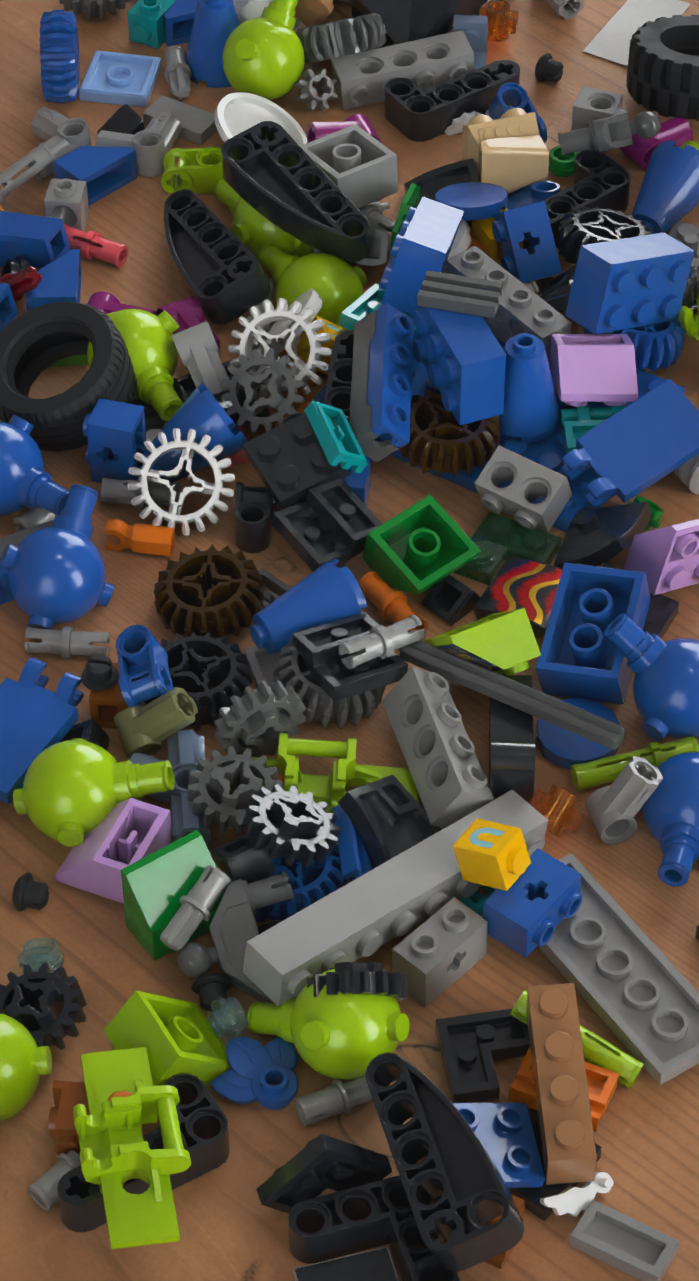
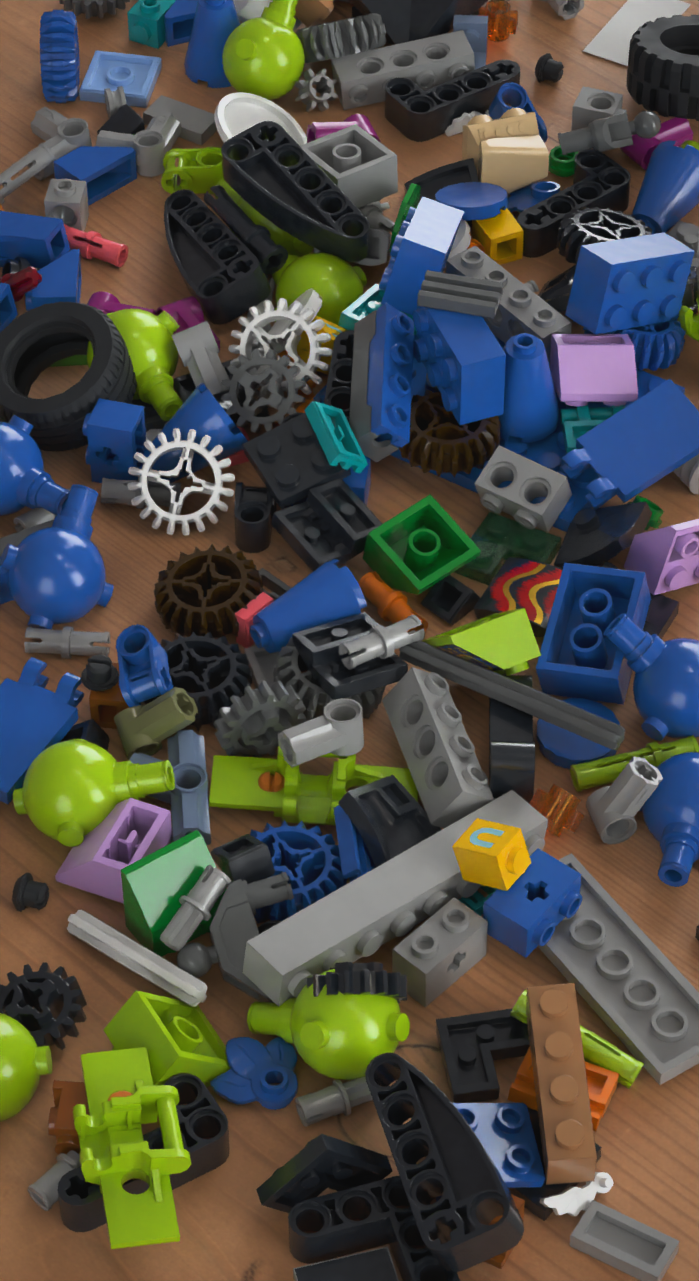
clear light blue plate [18,938,64,973] -> none
orange bar [104,519,175,557] -> none
light grey axle [164,46,191,101] -> none
dark grey gear [187,746,283,836] -> none
black piece [191,972,232,1012] -> none
clear light blue plate [208,997,248,1040] -> none
black gear [242,784,341,867] -> none
blue brick [492,201,562,283] -> none
none -> white axle [67,910,208,1007]
none -> light grey bush [104,86,126,119]
none -> black pin [204,185,288,275]
none -> coral tile [235,592,274,648]
none -> light grey piece [278,698,364,768]

